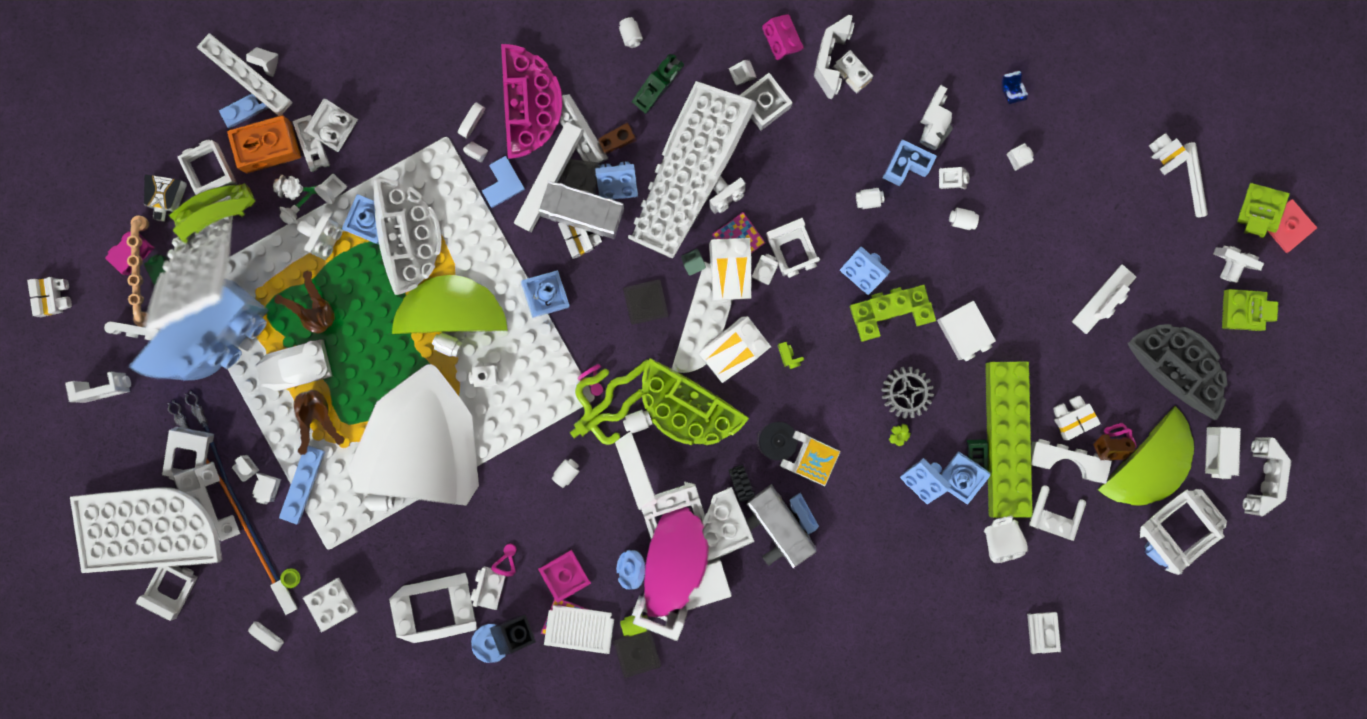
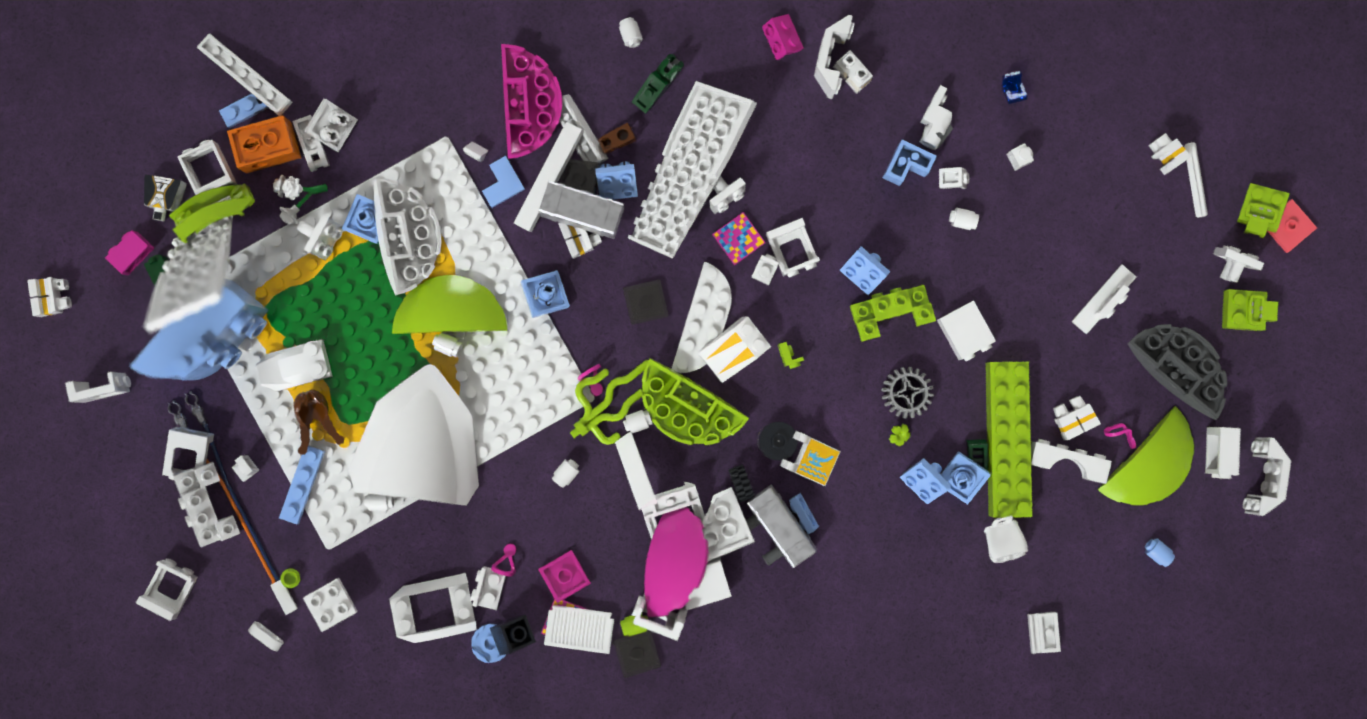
white plate [70,487,222,573] -> none
white plate [104,322,160,340] -> none
light nougat bar [127,216,149,327] -> none
white tile [246,47,278,77] -> none
white window [253,473,281,504] -> none
reddish brown hair [274,270,335,334] -> none
white tile [315,174,347,205] -> none
white beam [458,103,485,138] -> none
white brick [469,365,499,387] -> none
light blue tile [616,550,645,589] -> none
sand green slope [681,249,706,275] -> none
white slope [709,238,751,300] -> none
white slope [729,60,757,86] -> none
white brick [739,73,792,130] -> none
white brick [856,188,884,209] -> none
white plate [1029,486,1086,541] -> none
reddish brown leg [1093,435,1136,460] -> none
white wedge [1140,489,1227,575] -> none

